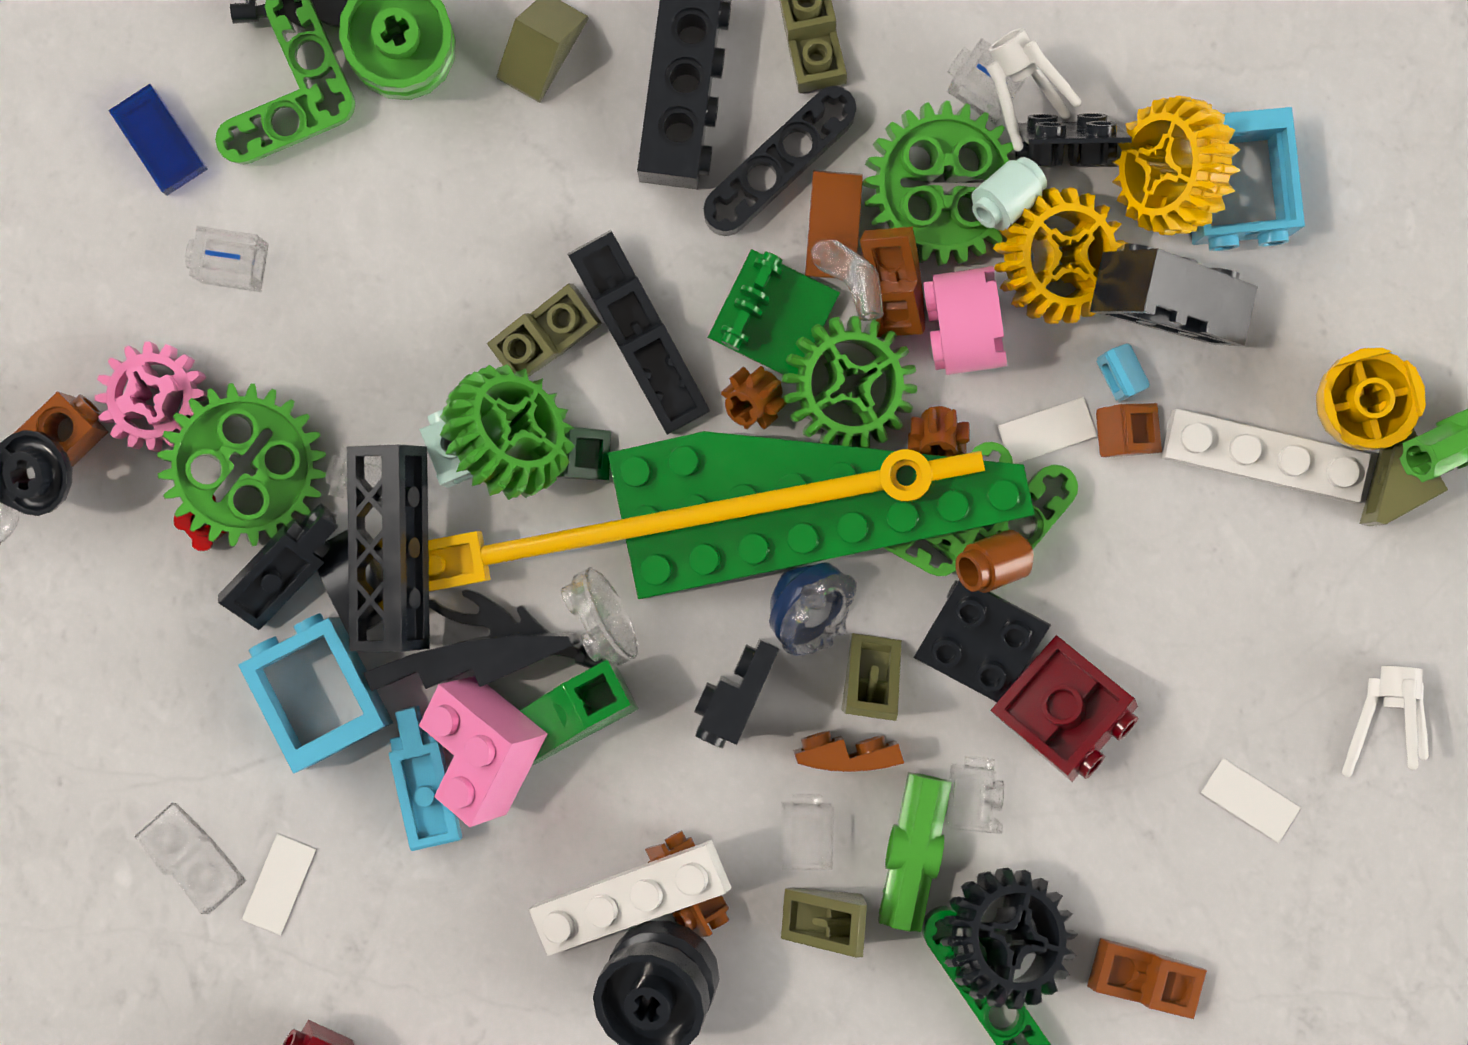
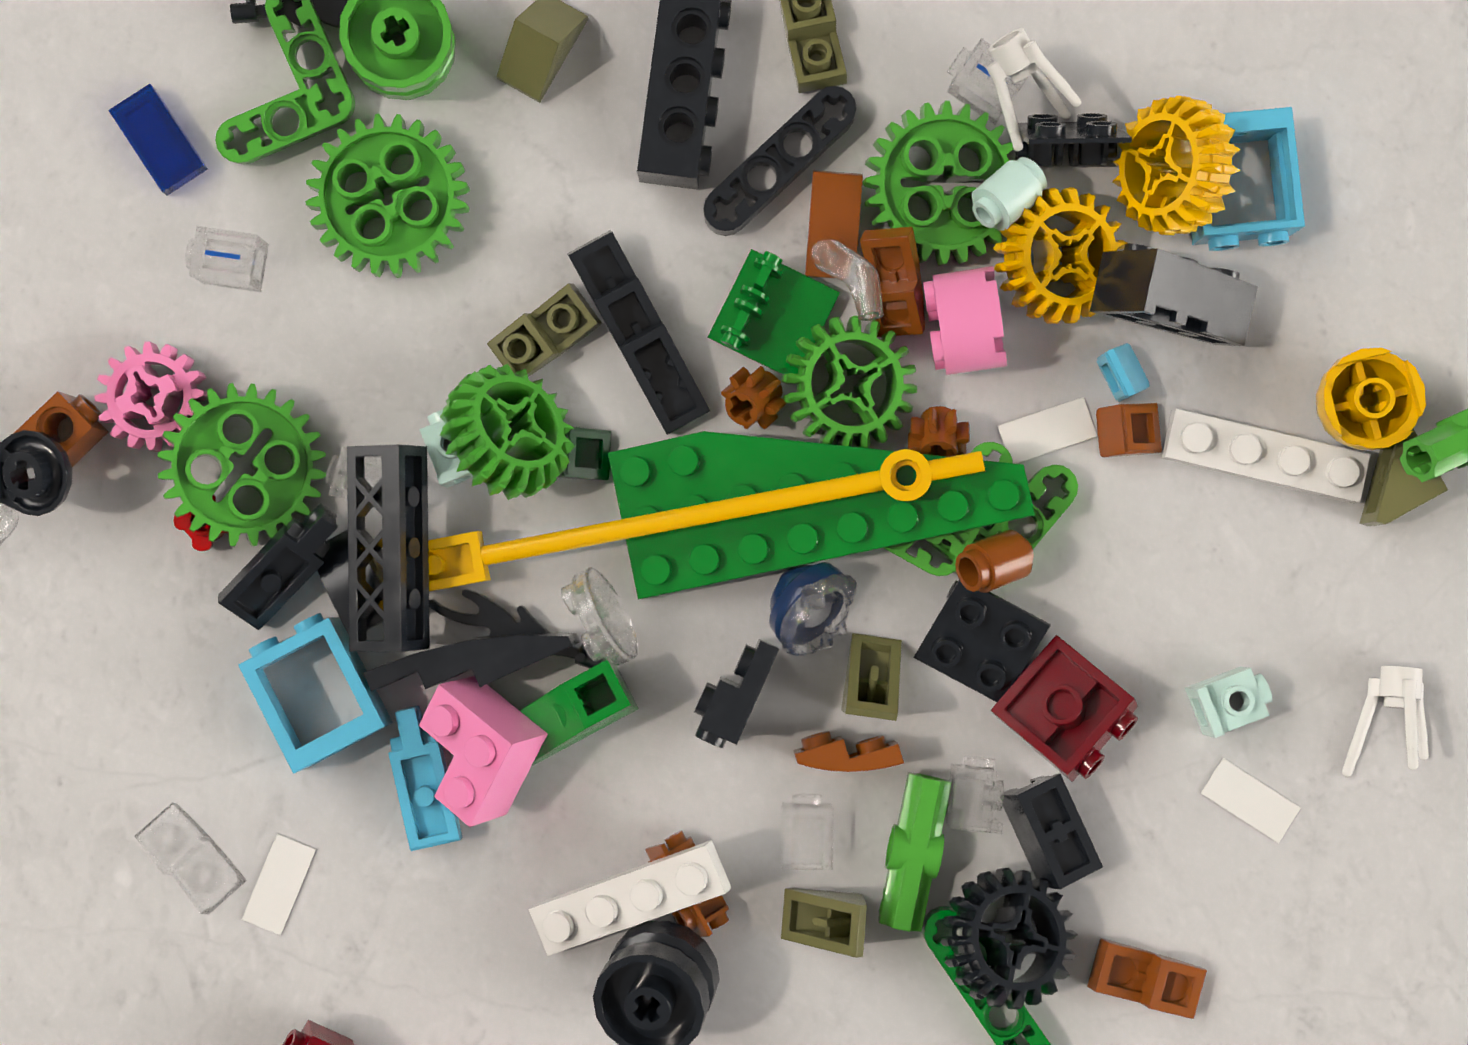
none -> bright green gear [305,114,470,278]
none -> black hinge [998,774,1103,889]
none -> light aqua brick [1185,667,1272,738]

